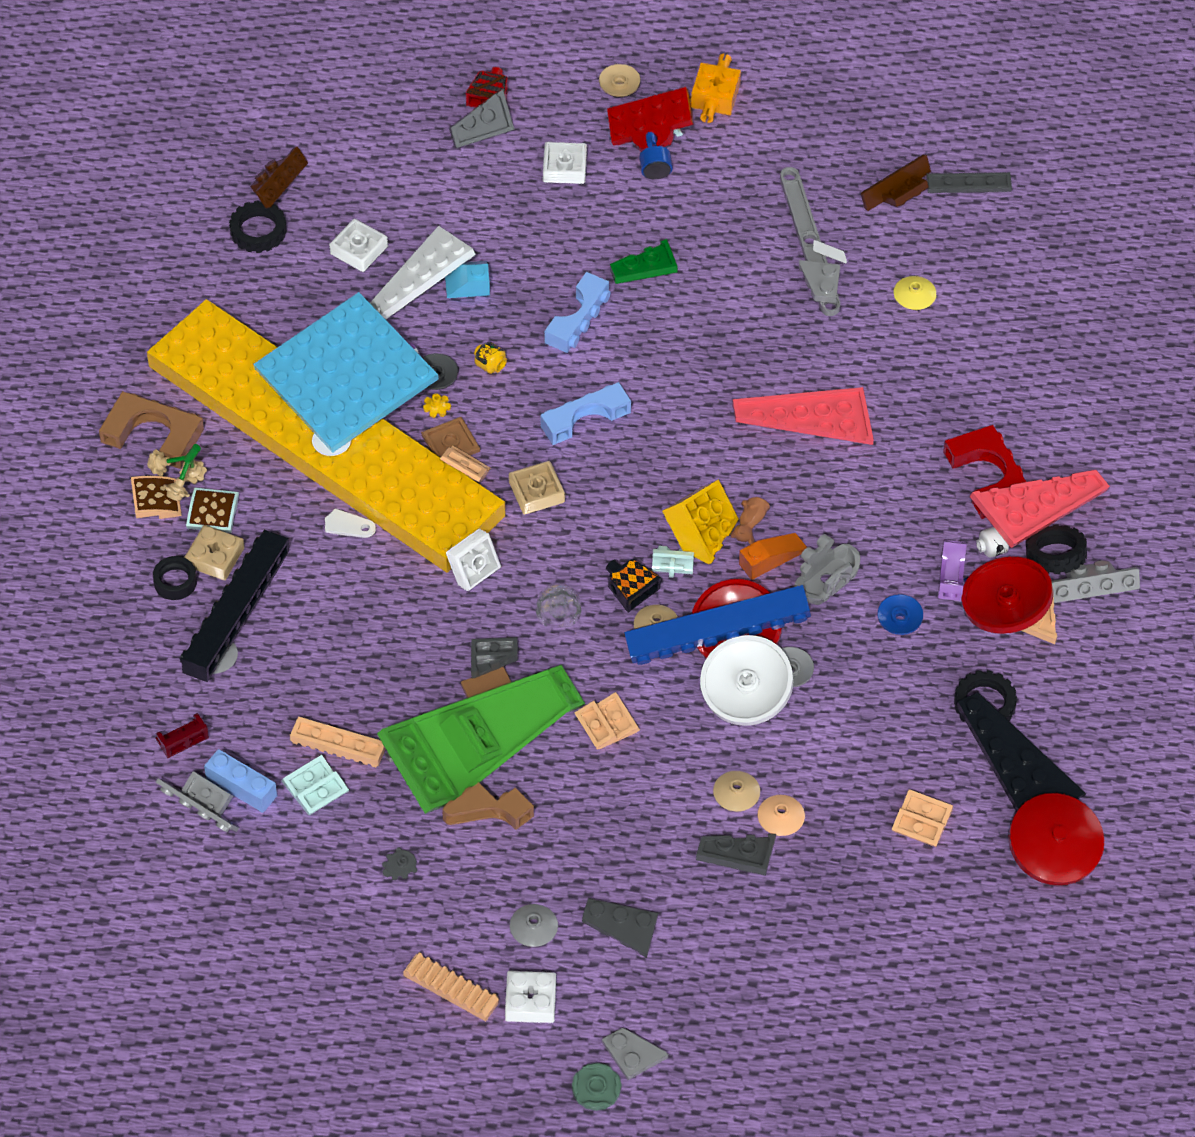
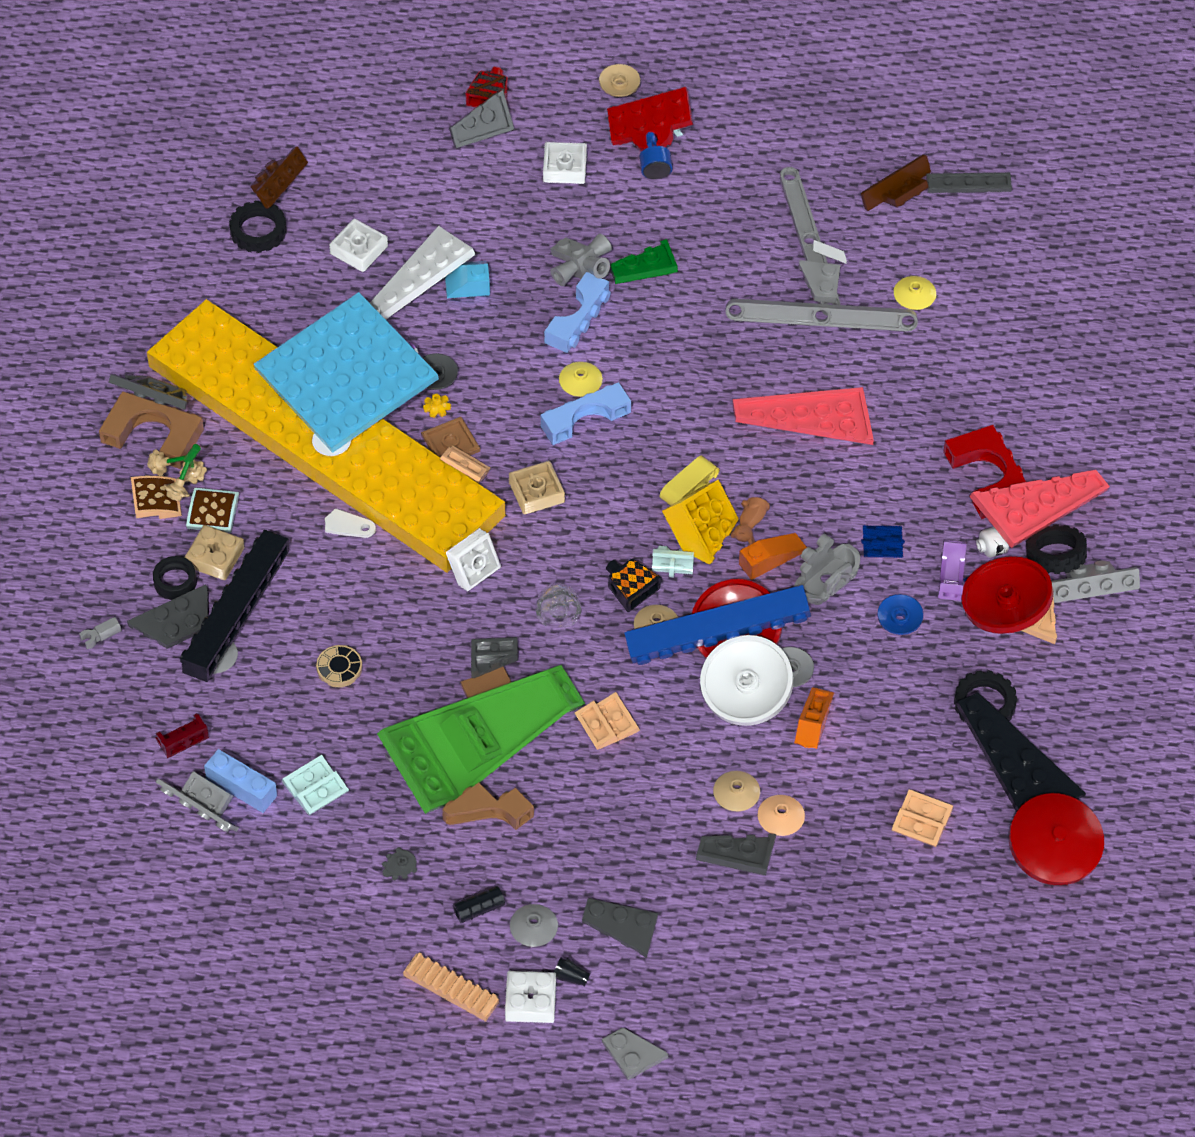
light nougat gear [290,716,386,768] -> none
yellow head [474,341,507,374] -> none
sand green tile [572,1063,621,1111] -> none
light orange brick [691,54,741,123] -> none
none -> light grey bar [79,617,122,649]
none -> dark grey wing [108,374,188,410]
none -> dark grey wing [127,584,208,649]
none -> tile [316,645,362,687]
none -> black axle [453,885,505,923]
none -> light grey brick [550,234,612,286]
none -> black cone [554,957,591,987]
none -> light yellow dish [559,362,603,397]
none -> light yellow beam [660,455,719,506]
none -> light grey beam [725,299,918,331]
none -> orange slope [794,687,834,749]
none -> clear blue piece [861,525,905,558]

